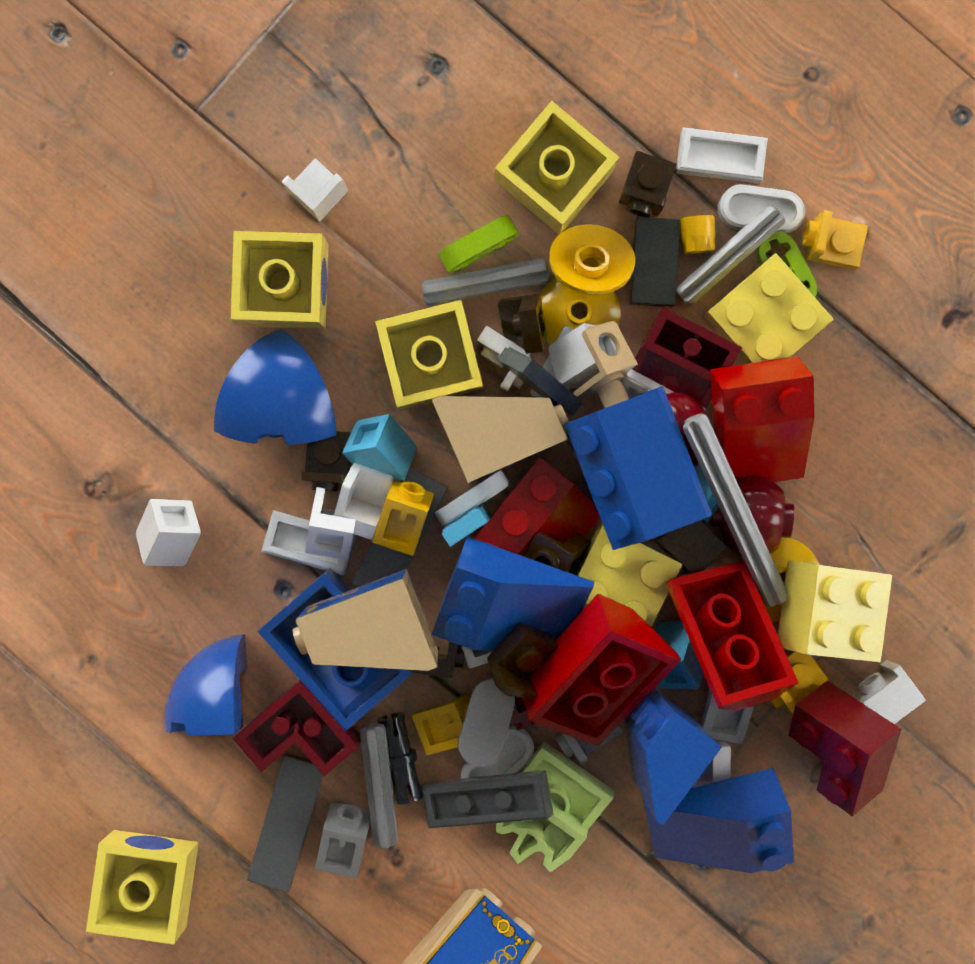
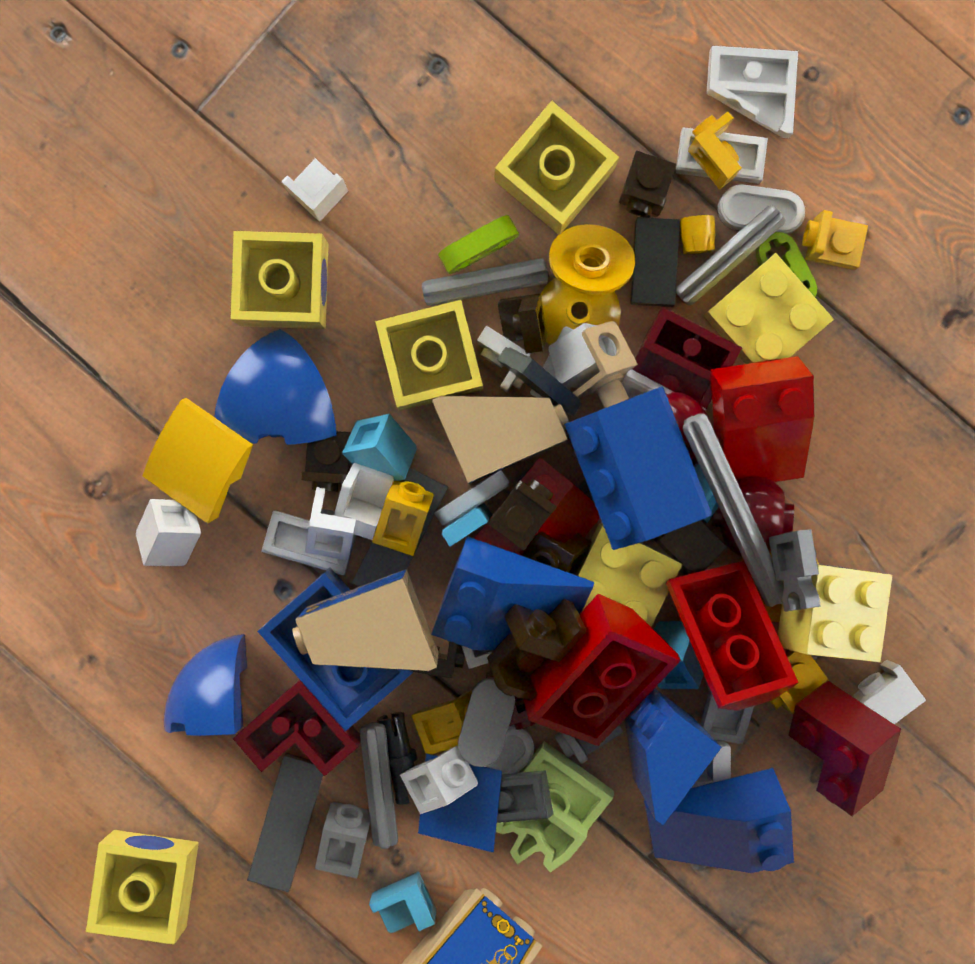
none -> yellow slope [142,398,253,524]
none -> medium azure panel [369,872,437,933]
none -> white bracket [400,746,478,814]
none -> blue sticker [418,753,502,853]
none -> dark brown bracket [488,478,557,550]
none -> dark brown bracket [504,599,586,662]
none -> yellow bracket [688,111,742,190]
none -> white wing [707,46,798,138]
none -> dark grey plate [769,529,821,612]

